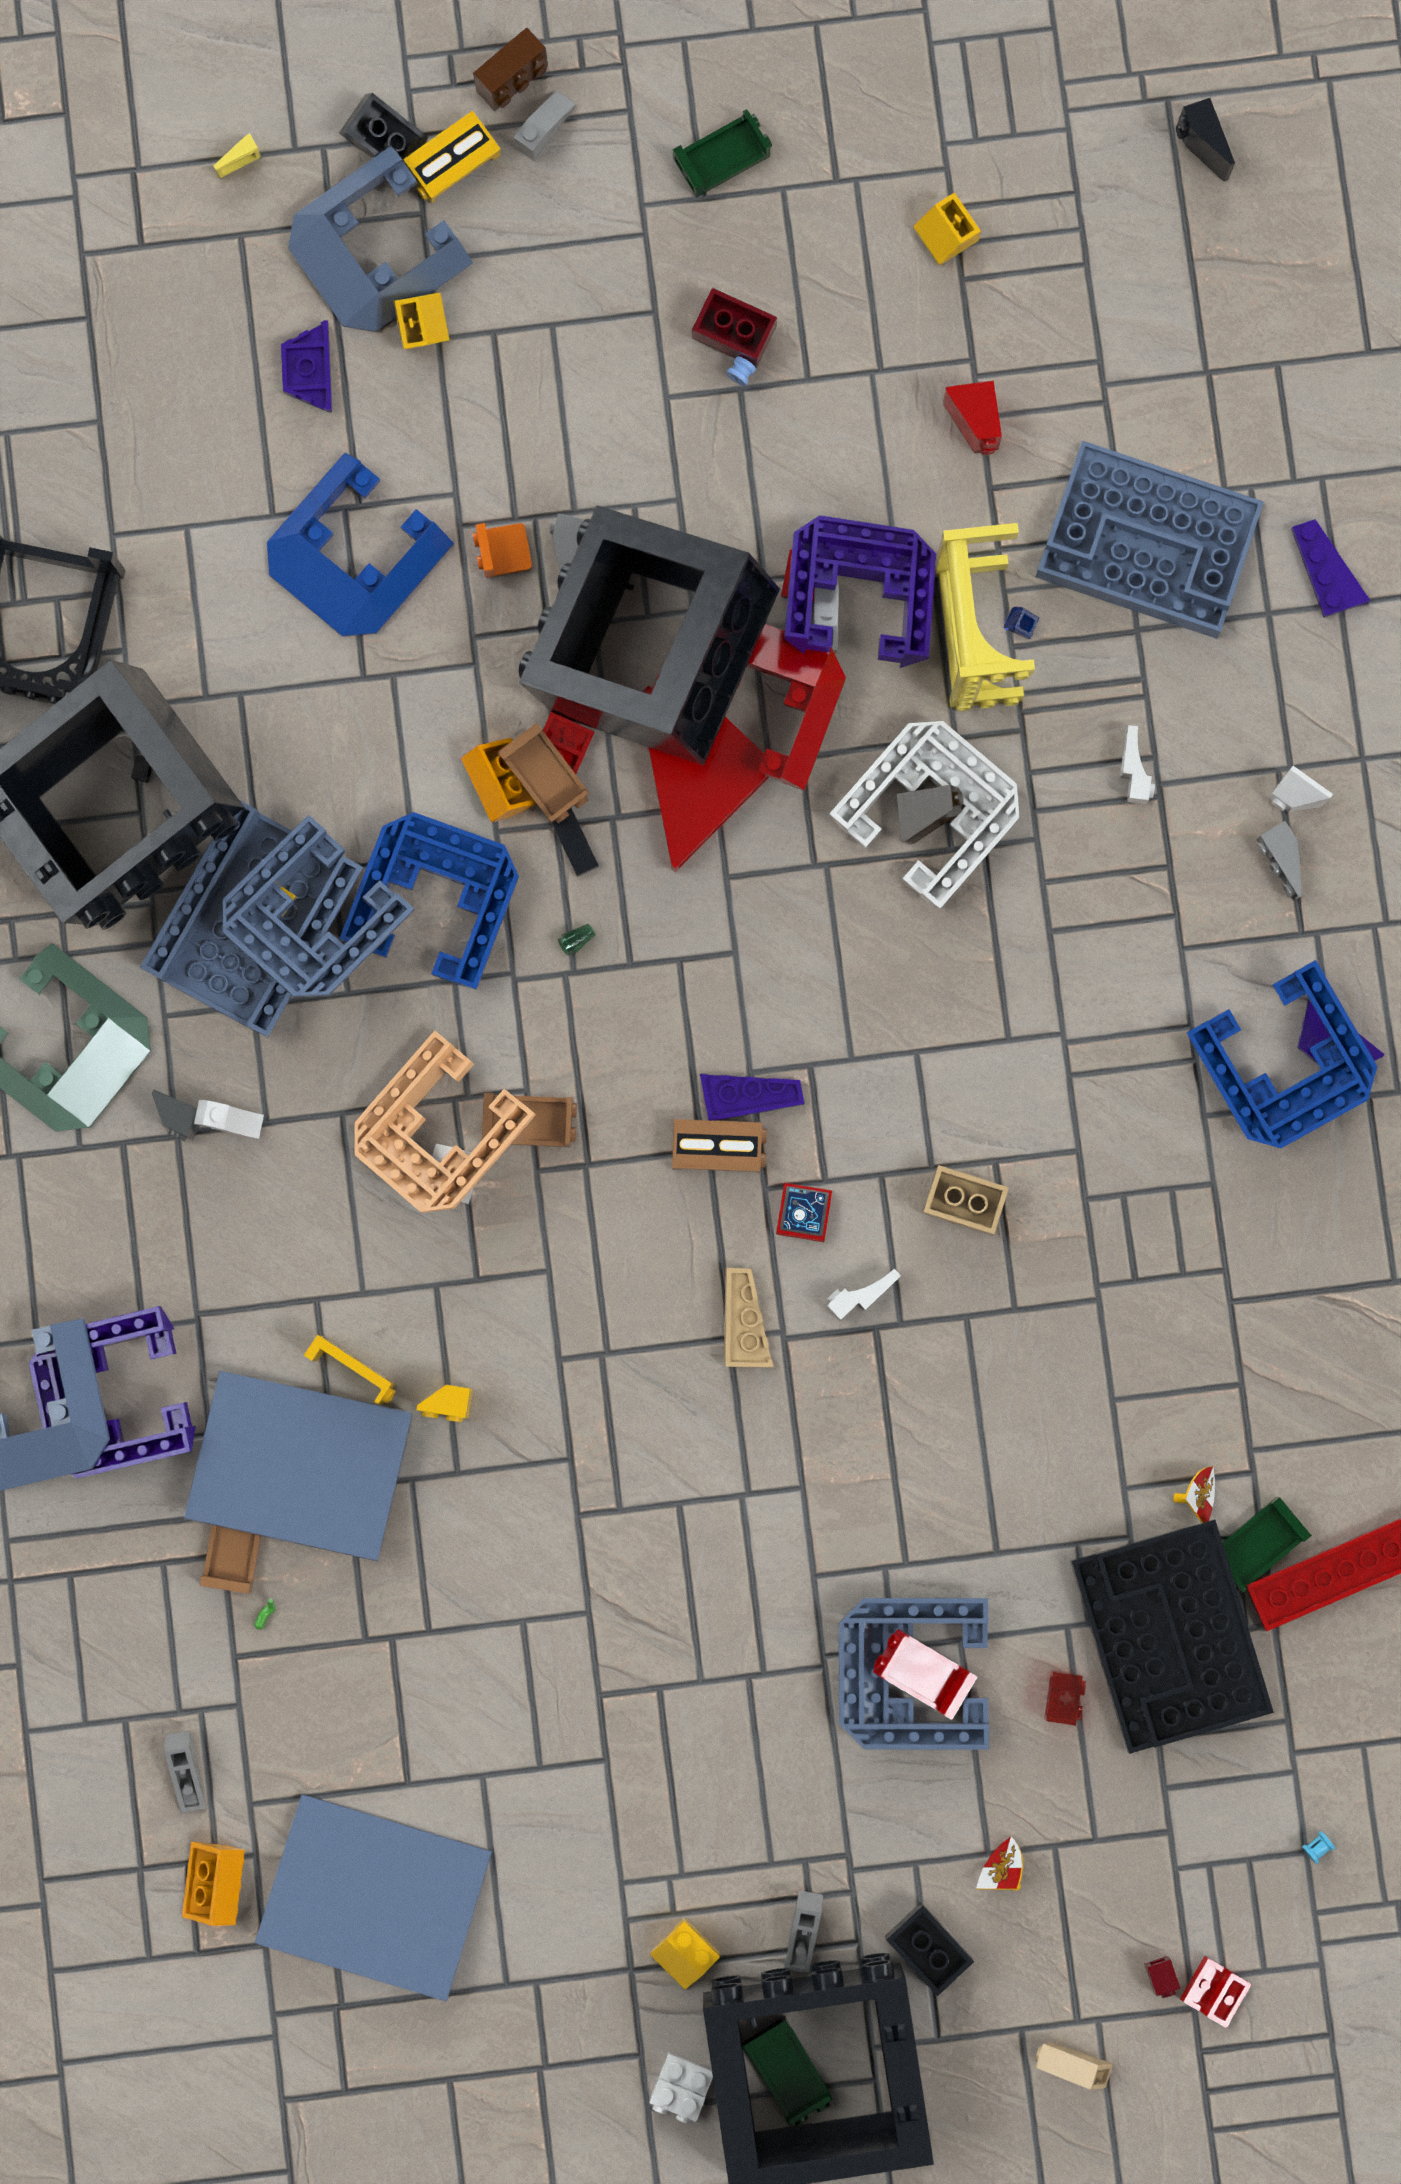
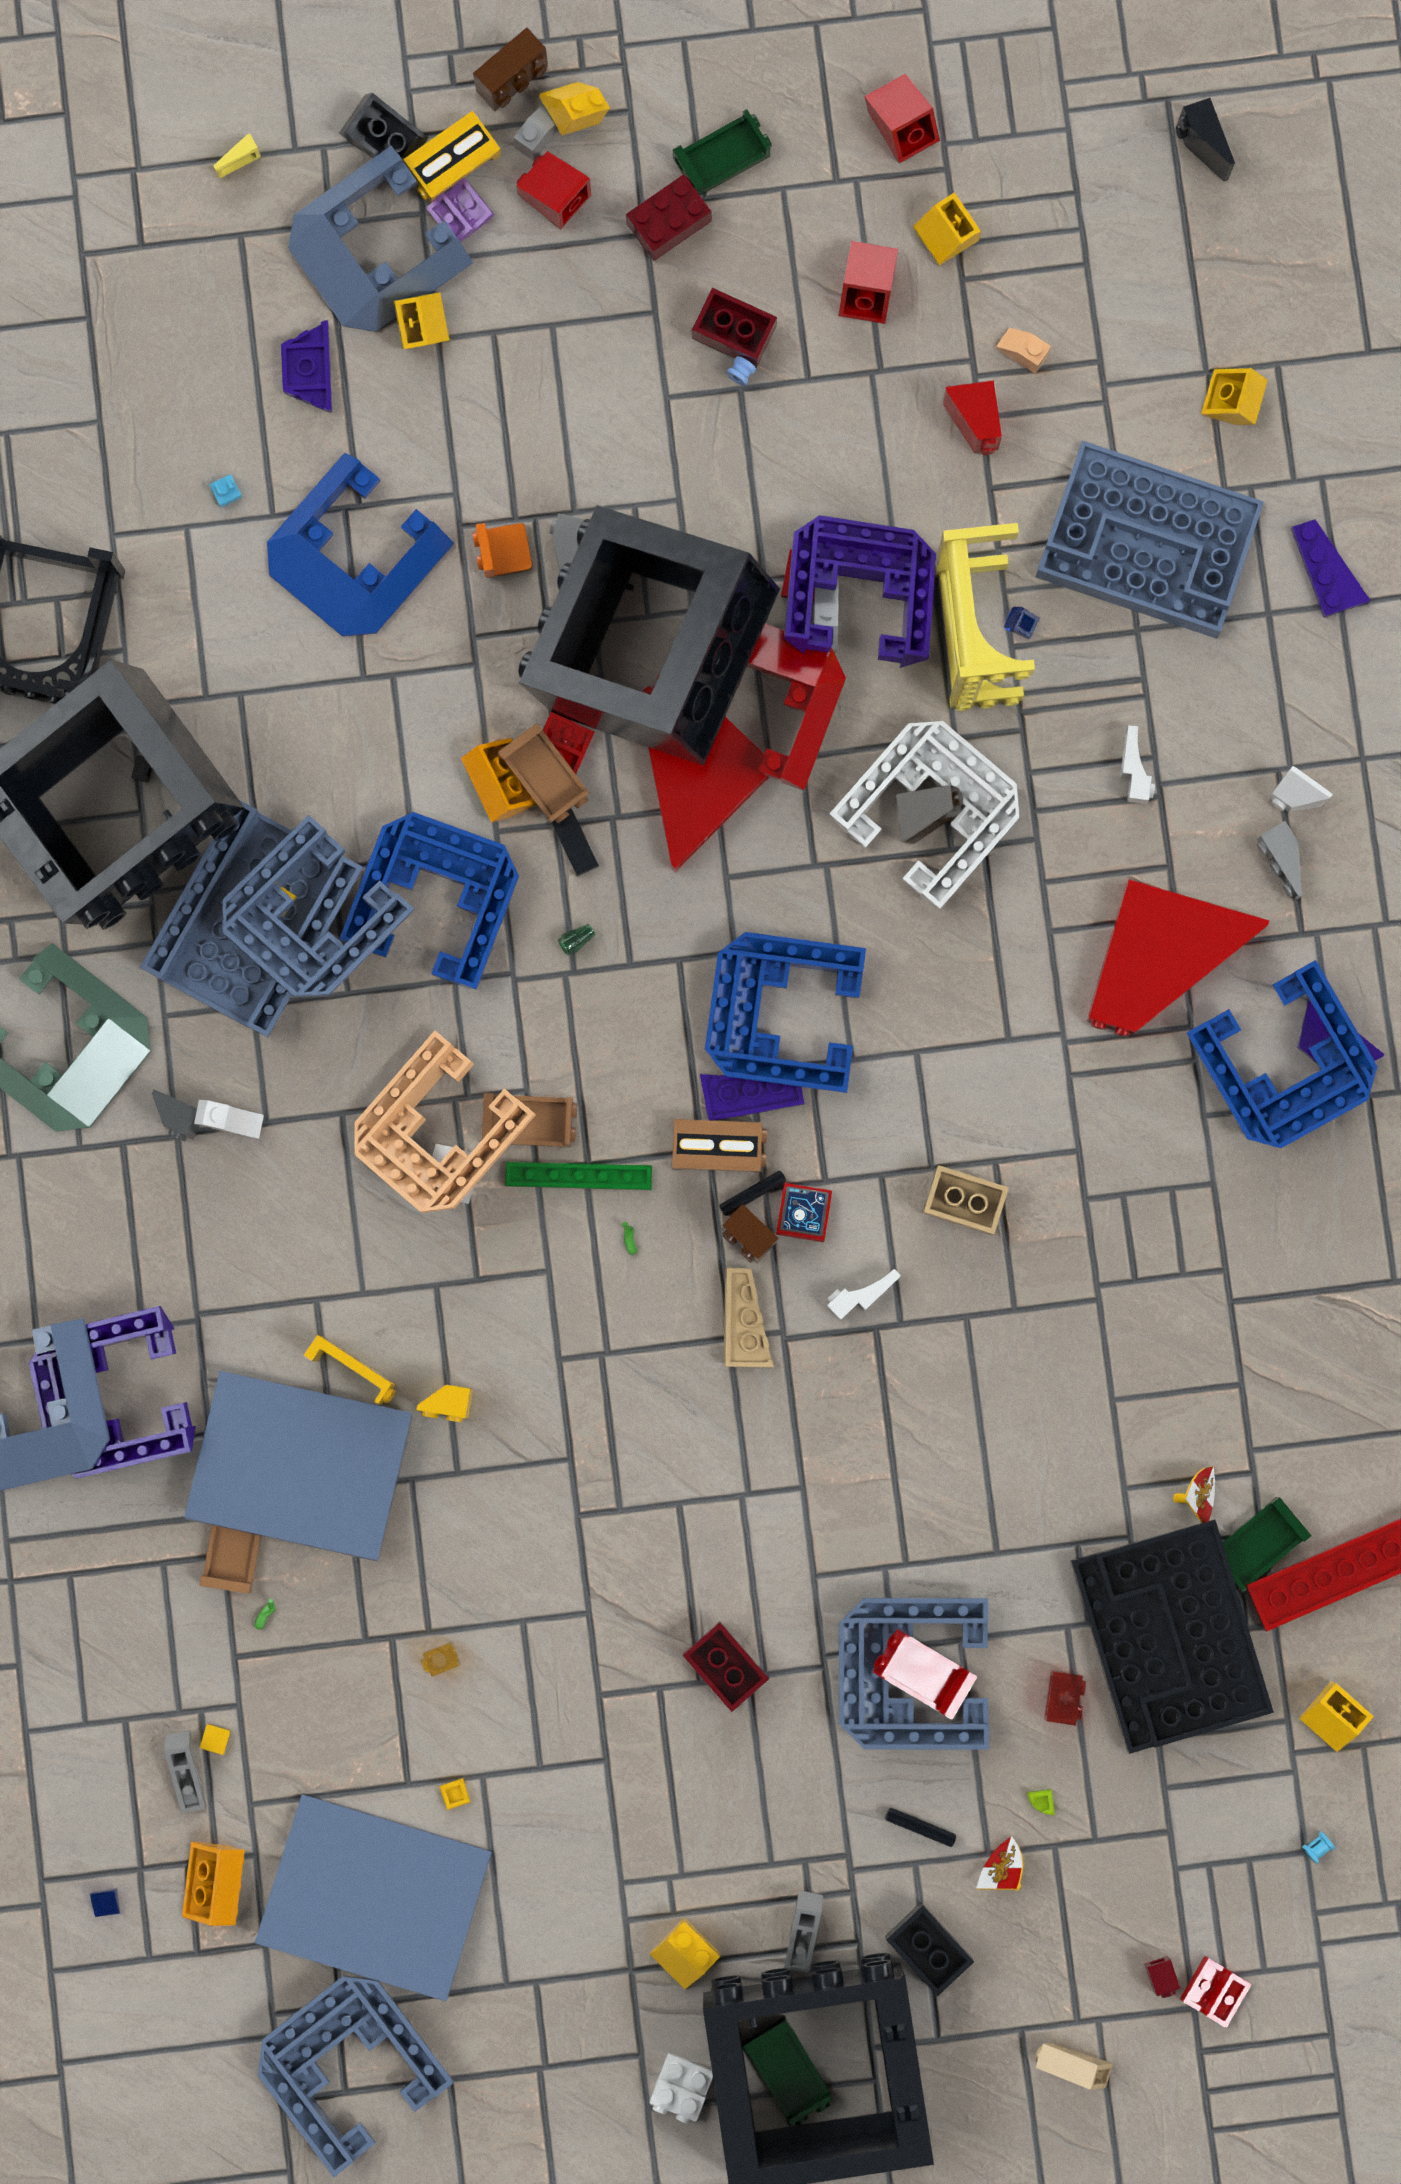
none -> clear blue slope [90,1888,120,1917]
none -> yellow tile [200,1724,231,1755]
none -> medium azure tile [209,474,242,508]
none -> sand blue slope [258,1976,454,2177]
none -> clear yellow brick [421,1641,461,1677]
none -> medium lavender slope [426,178,495,242]
none -> yellow tile [439,1778,471,1810]
none -> green tile [505,1162,652,1190]
none -> red slope [516,151,591,230]
none -> yellow slope [539,82,610,136]
none -> bright green piece [622,1222,637,1255]
none -> dark red brick [626,174,712,261]
none -> dark red brick [683,1621,769,1712]
none -> blue slope [705,932,866,1093]
none -> black axle [719,1171,786,1216]
none -> reddish brown brick [722,1204,779,1263]
none -> slope [838,241,898,324]
none -> slope [864,74,940,163]
none -> black axle [885,1808,956,1847]
none -> light nougat slope [996,328,1051,374]
none -> lime tile [1026,1789,1055,1815]
none -> red slope [1086,879,1270,1037]
none -> yellow slope [1201,368,1268,425]
none -> yellow slope [1299,1681,1374,1752]

